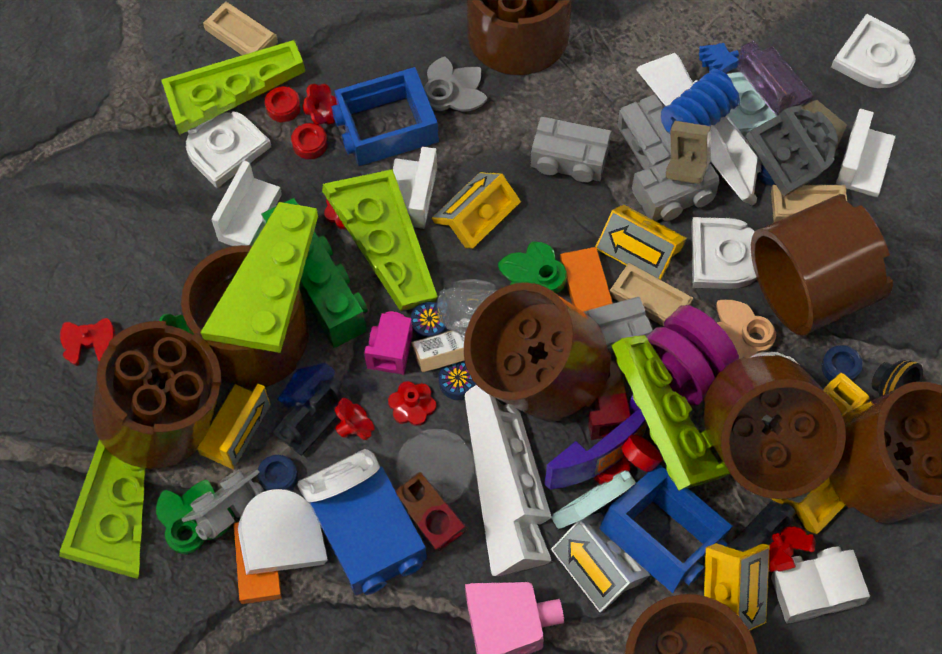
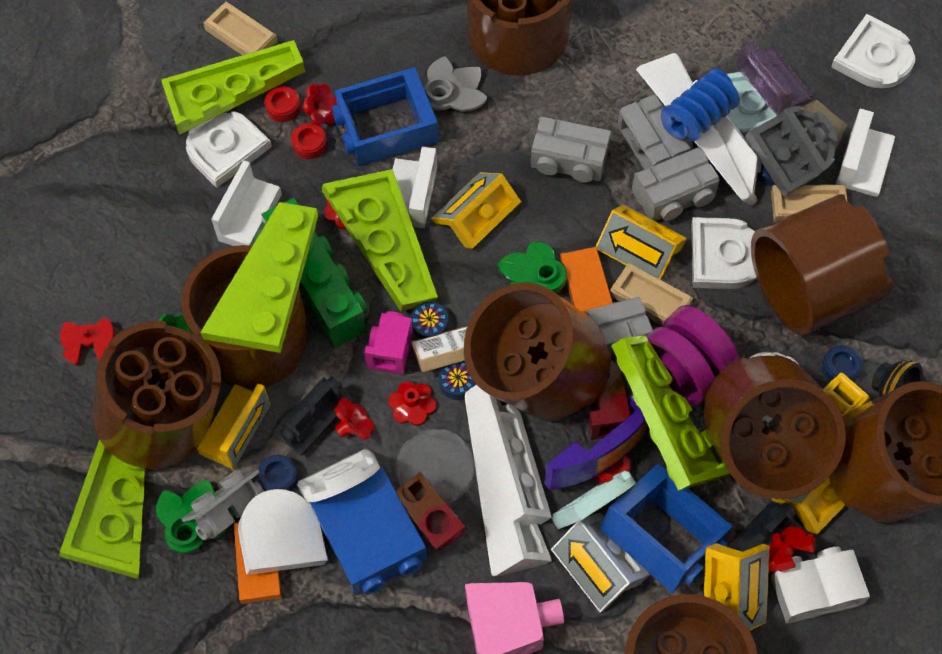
clear blue tile [277,363,335,407] -> none
clear tile [437,279,496,335] -> none
red tile [622,435,662,472] -> none
dark tan bracket [666,121,711,184] -> none
blue piece [699,43,739,73] -> none
light nougat plate [716,300,776,359] -> none

